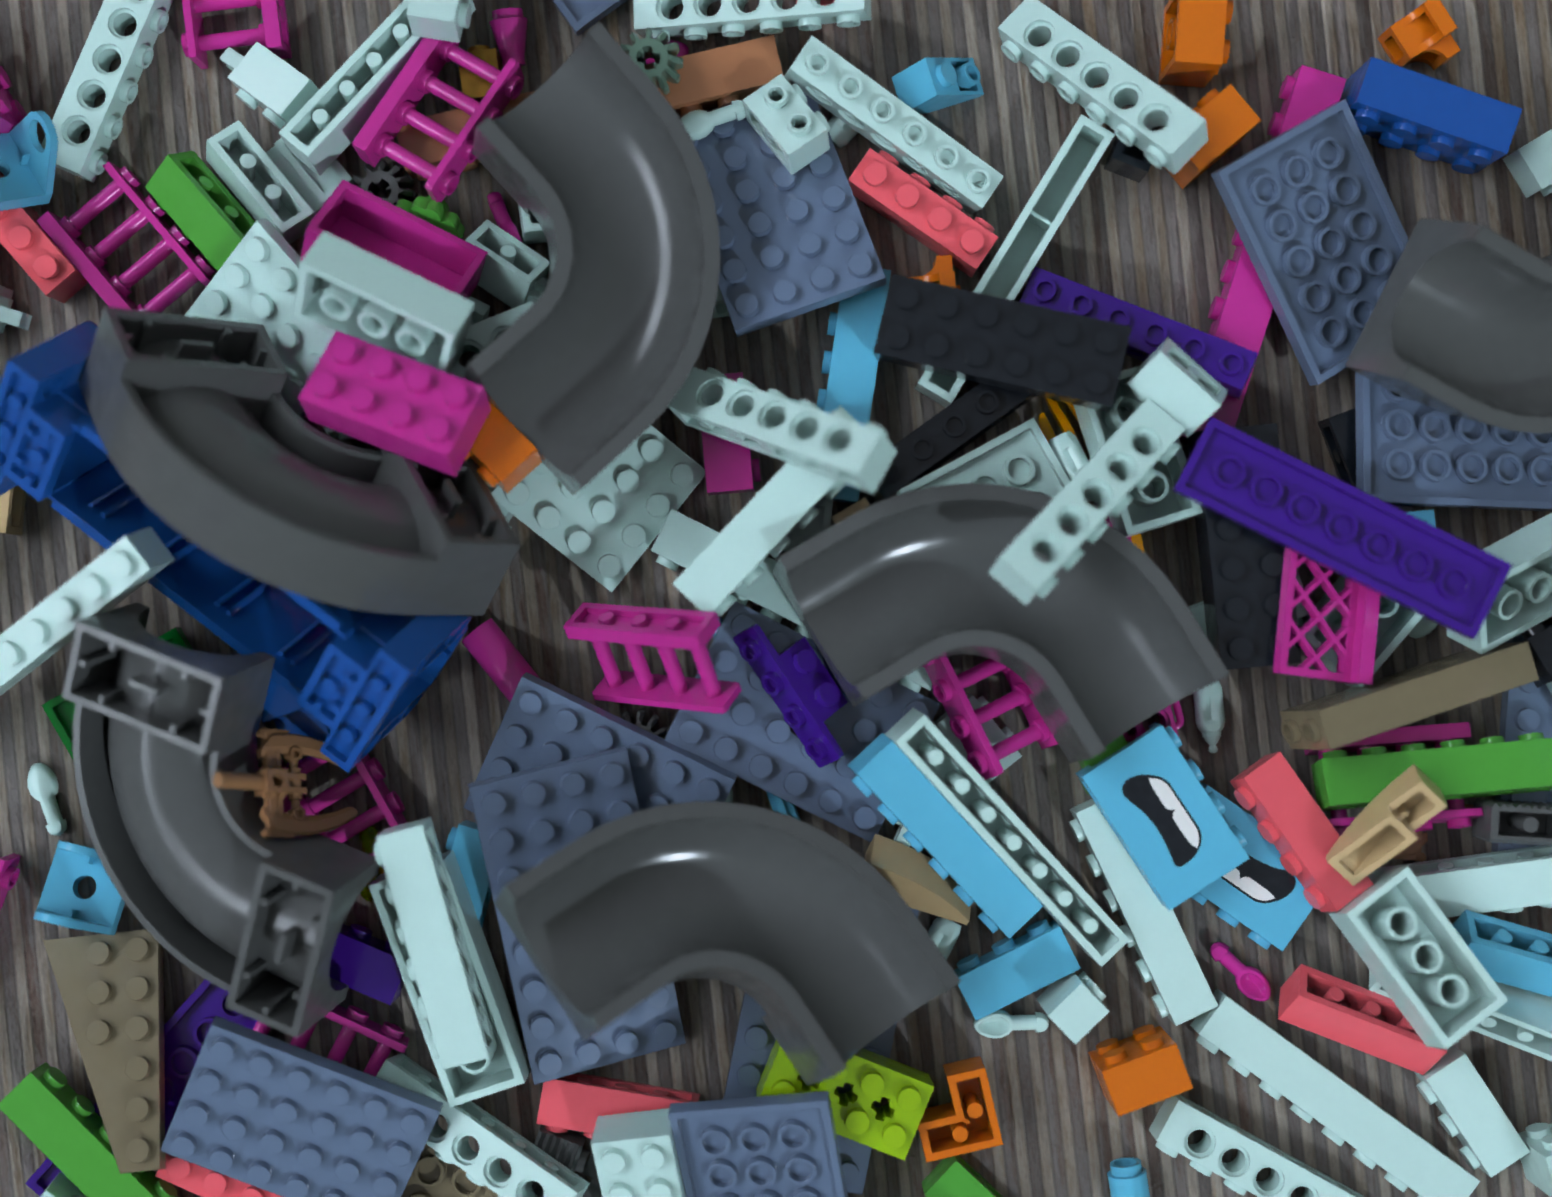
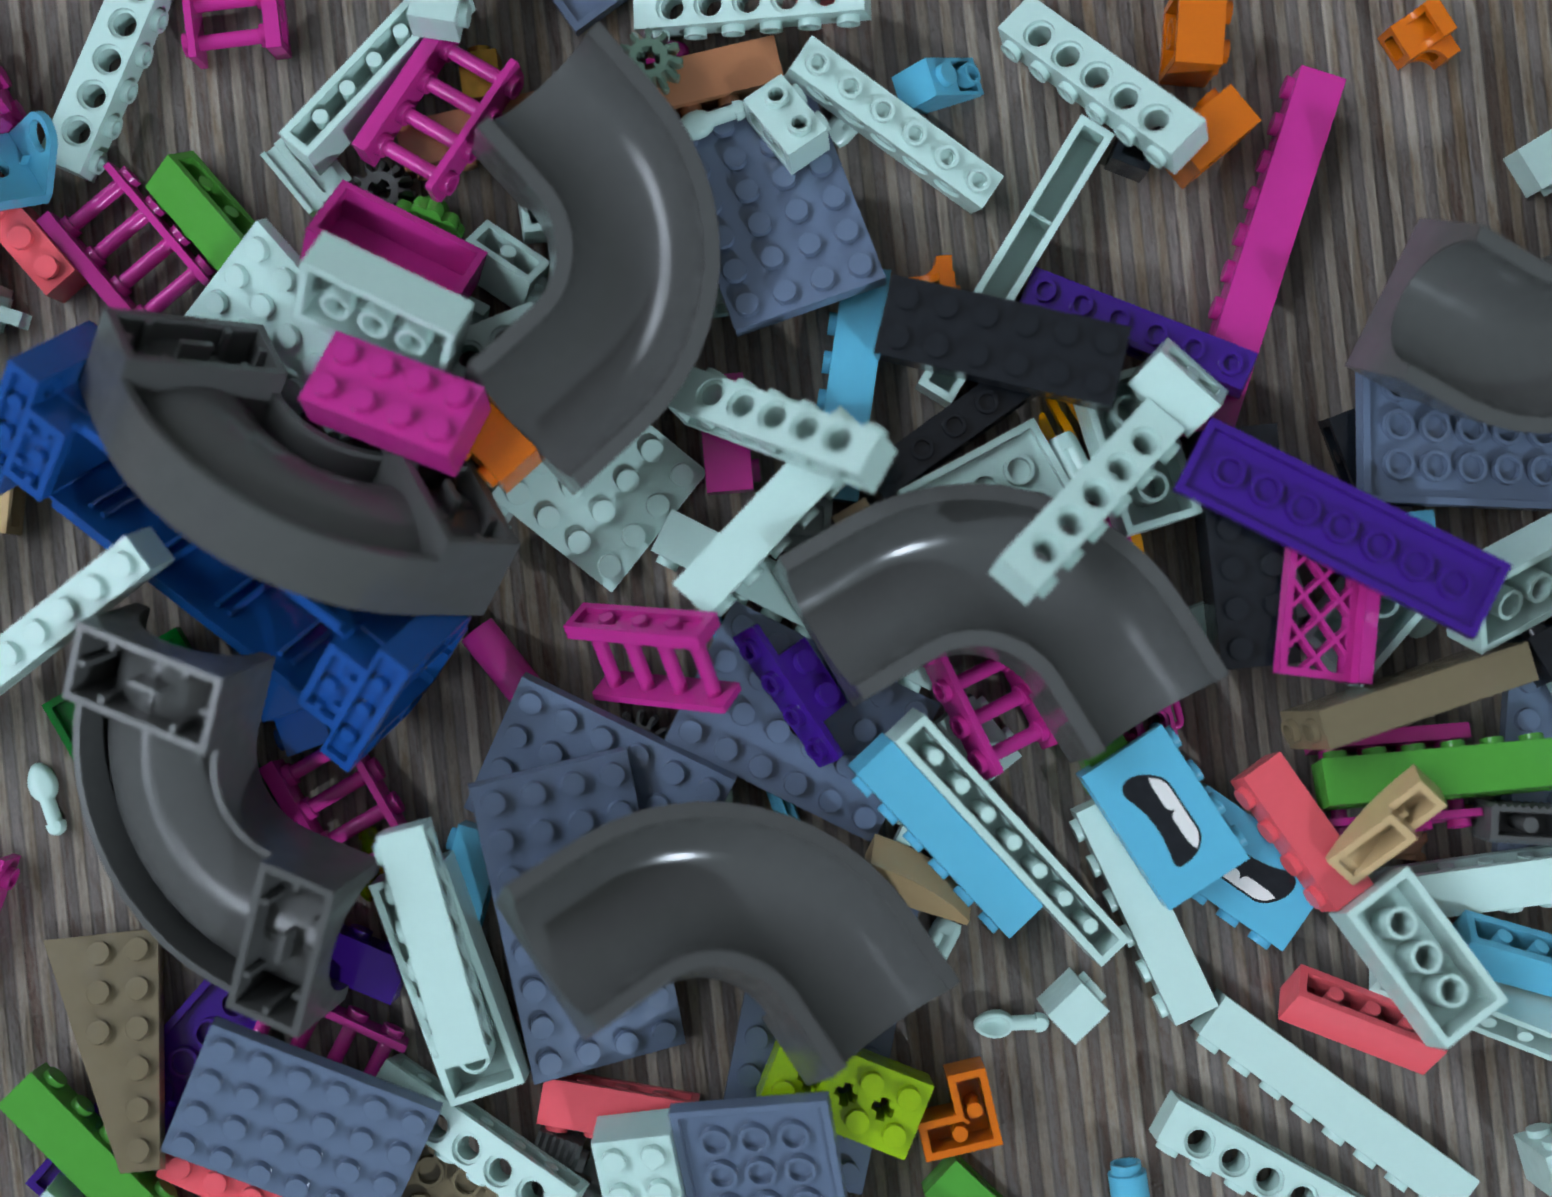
medium azure hose [33,840,125,935] -> none
light aqua brick [206,120,314,245] -> none
medium nougat bar [213,727,358,839] -> none
light aqua hinge [219,42,319,130] -> none
dark pink piece [487,191,523,243] -> none
dark pink cone [489,7,528,68] -> none
coral brick [848,148,999,278] -> none
medium azure brick [953,919,1081,1021] -> none
orange brick [1088,1024,1193,1117] -> none
light aqua piece [1193,681,1225,753] -> none
dark pink piece [1209,941,1271,1002] -> none
sand blue plate [1211,99,1409,386] -> none
blue brick [1340,57,1522,174] -> none
light aqua brick [1415,1045,1530,1178] -> none

